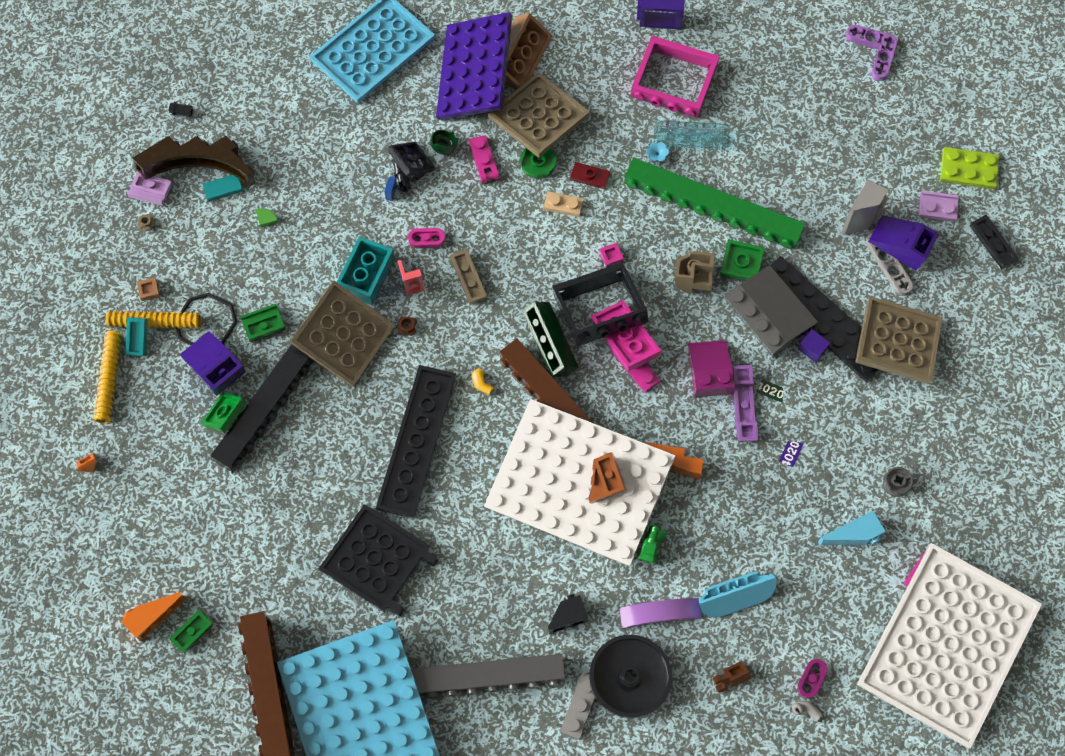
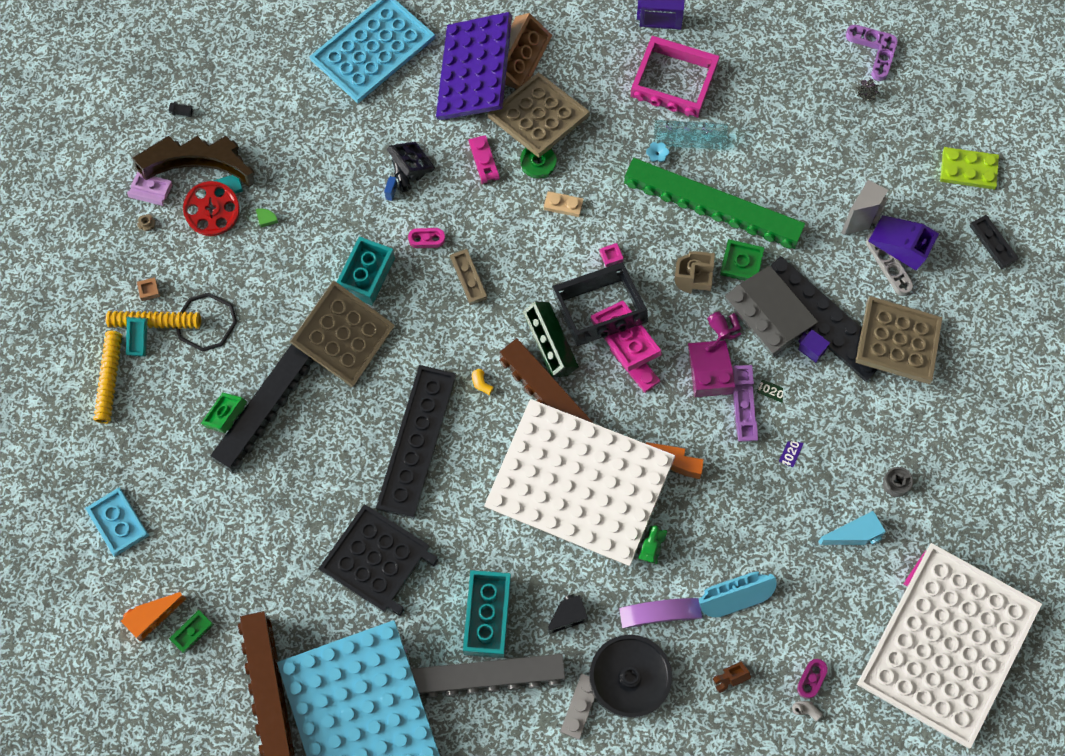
orange slope [77,453,97,473] -> none
dark purple slope [180,331,246,396] -> none
green plate [240,304,286,342] -> none
coral panel [398,260,425,295] -> none
reddish brown plate [398,317,417,335] -> none
dark green hair [430,130,459,155] -> none
dark red plate [570,162,610,190] -> none
dark orange wing [589,452,627,504] -> none
lavender plate [919,191,959,222] -> none
none -> medium azure tile [85,487,149,557]
none -> red wedge [183,181,240,236]
none -> teal brick [463,570,511,658]
none -> magenta piece [705,311,741,352]
none -> clear smoke gear [856,79,880,102]

